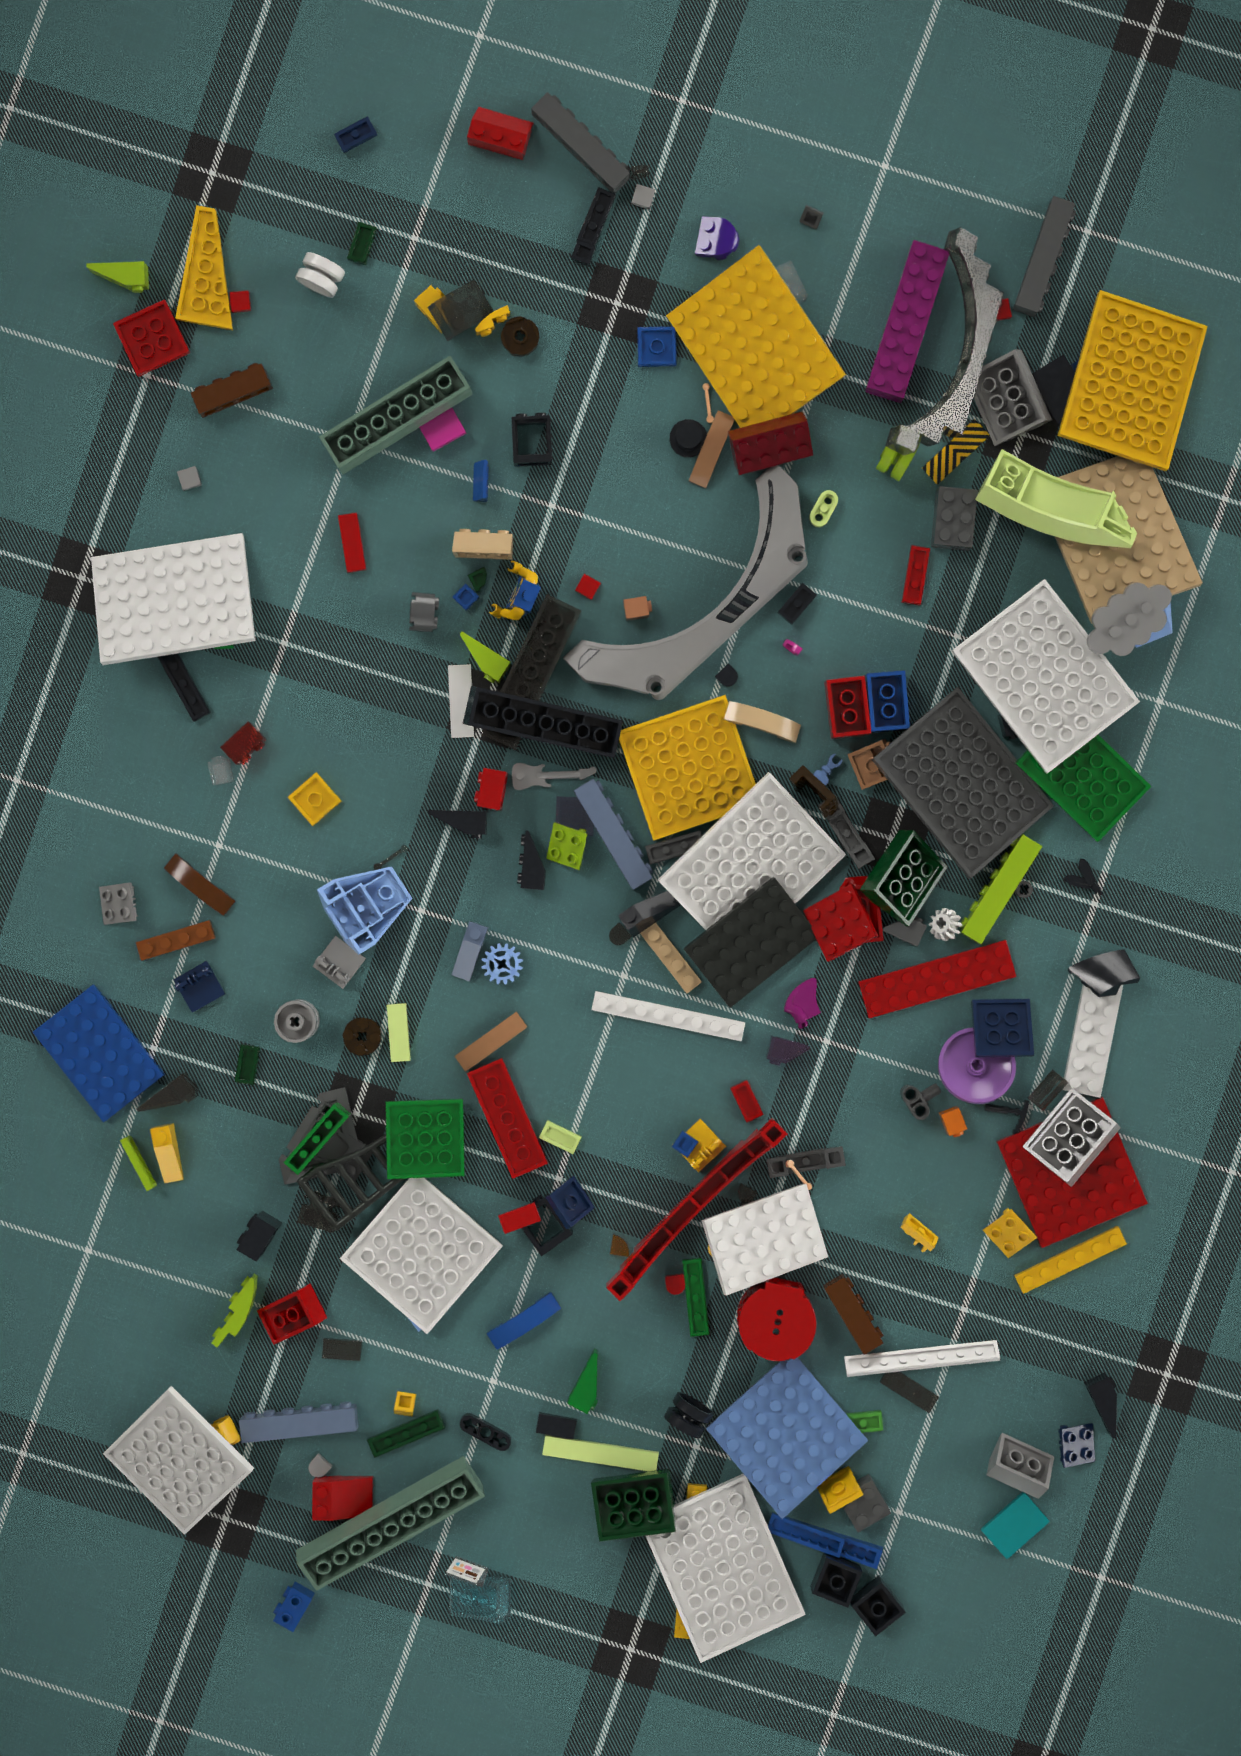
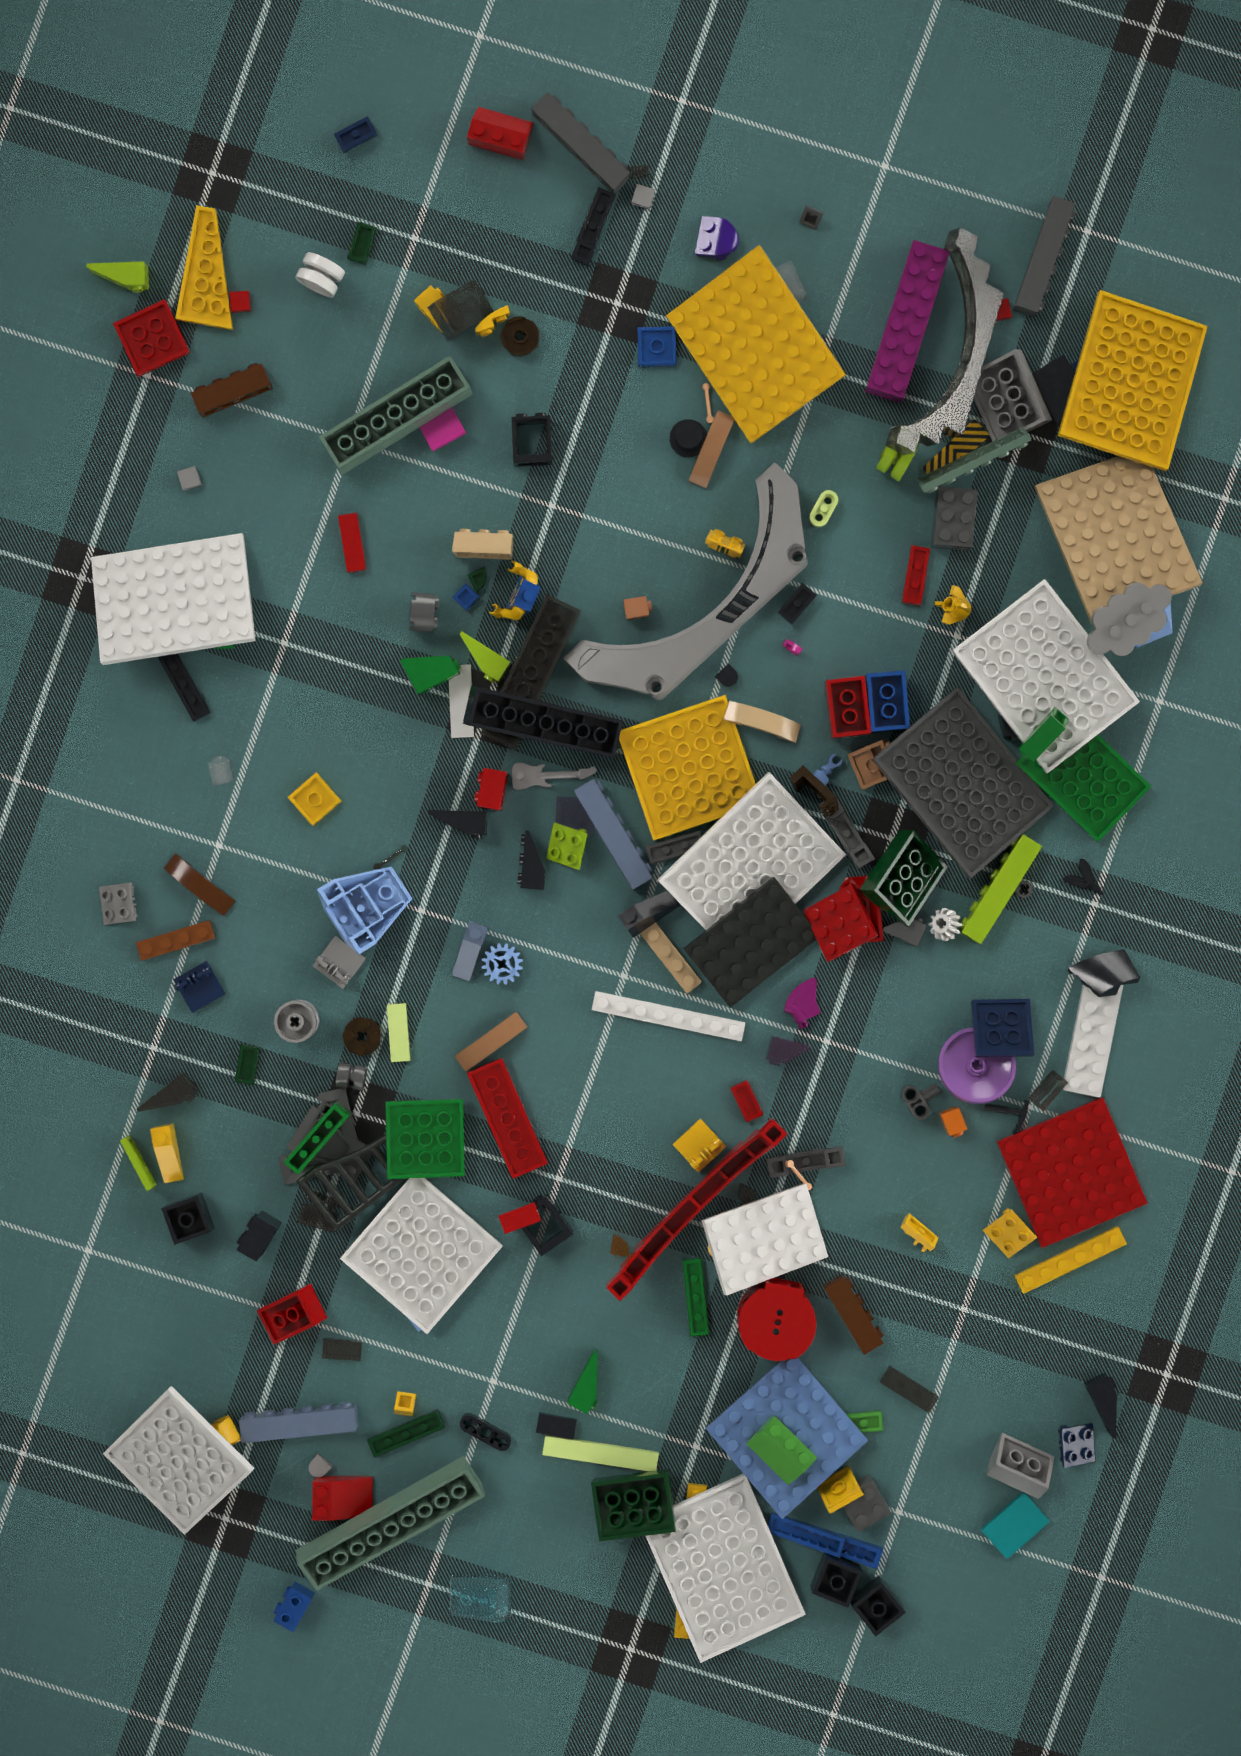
blue plate [33,984,165,1122] -> none
lime slope [211,1273,258,1347] -> none
clear red brick [220,721,267,765] -> none
slope [445,1556,489,1587] -> none
blue slope [473,460,489,502] -> none
blue slope [486,1292,561,1350] -> none
yellowish green tile [539,1120,582,1154] -> none
dark blue plate [545,1176,595,1229] -> none
red tile [575,574,601,600] -> none
clear smoke tile [609,922,632,945] -> none
black wheel [664,1392,714,1439] -> none
red tile [665,1273,685,1295] -> none
blue tile [672,1130,698,1158] -> none
dark red brick [728,411,813,475] -> none
white tile [844,1340,1000,1377] -> none
red plate [858,940,1017,1018] -> none
yellowish green slope [975,449,1137,548] -> none
light grey slope [1023,1088,1120,1187] -> none
none -> black brick [161,1192,215,1245]
none -> dark grey wheel [336,1062,367,1091]
none -> green slope [400,655,461,696]
none -> yellow hinge [705,529,746,559]
none -> bright green slope [746,1415,817,1485]
none -> sand green plate [916,427,1031,493]
none -> yellow brick [935,585,971,625]
none -> green slope [1019,707,1069,762]

